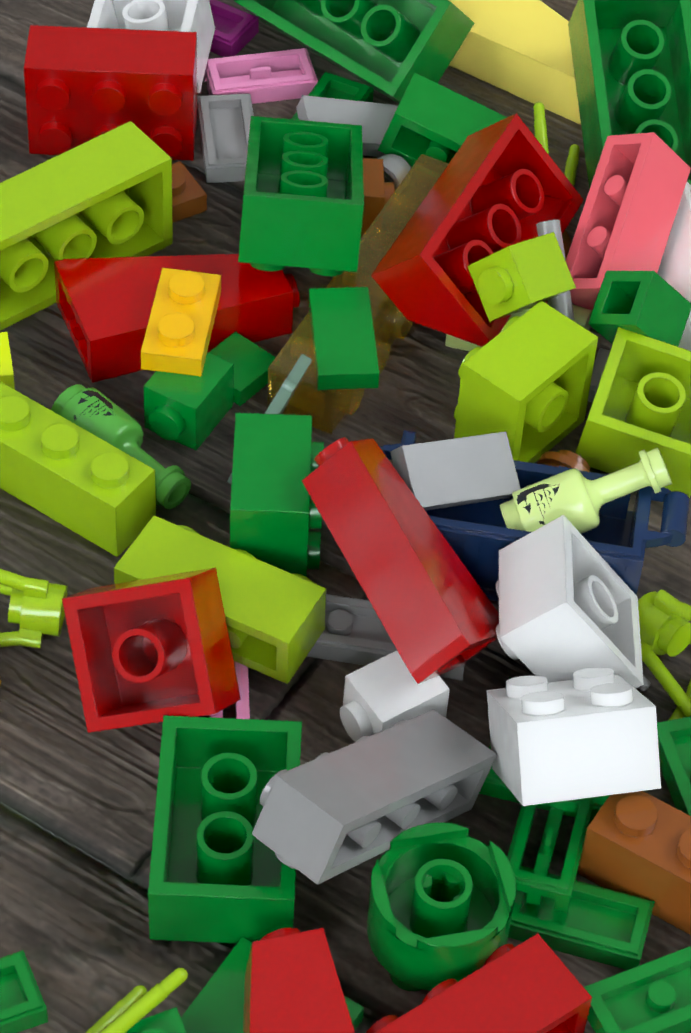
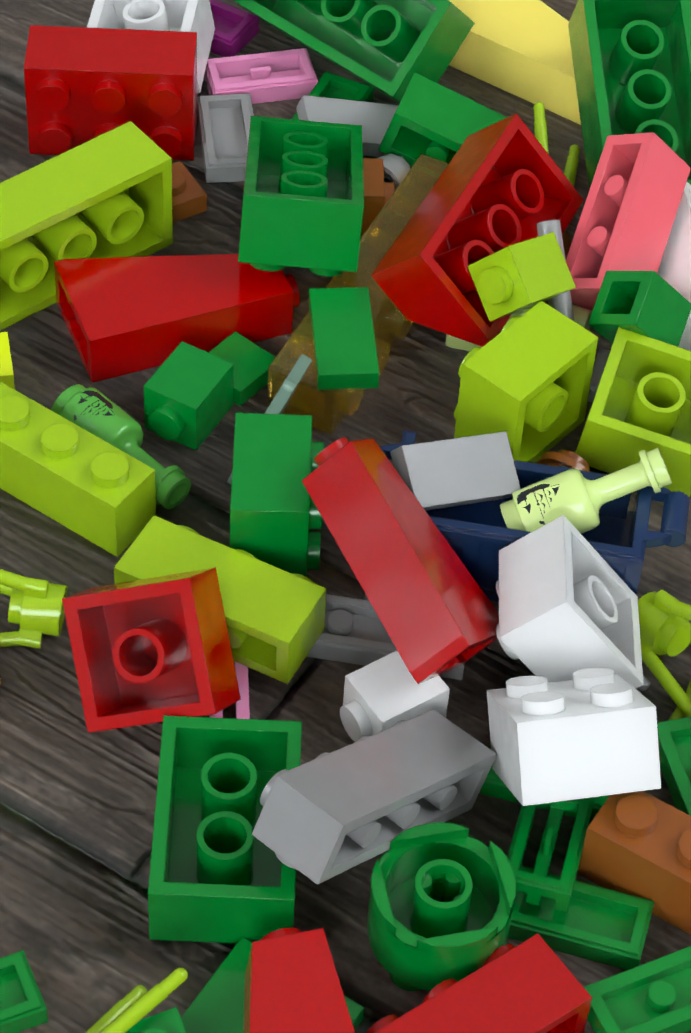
yellow plate [141,268,221,377] -> none

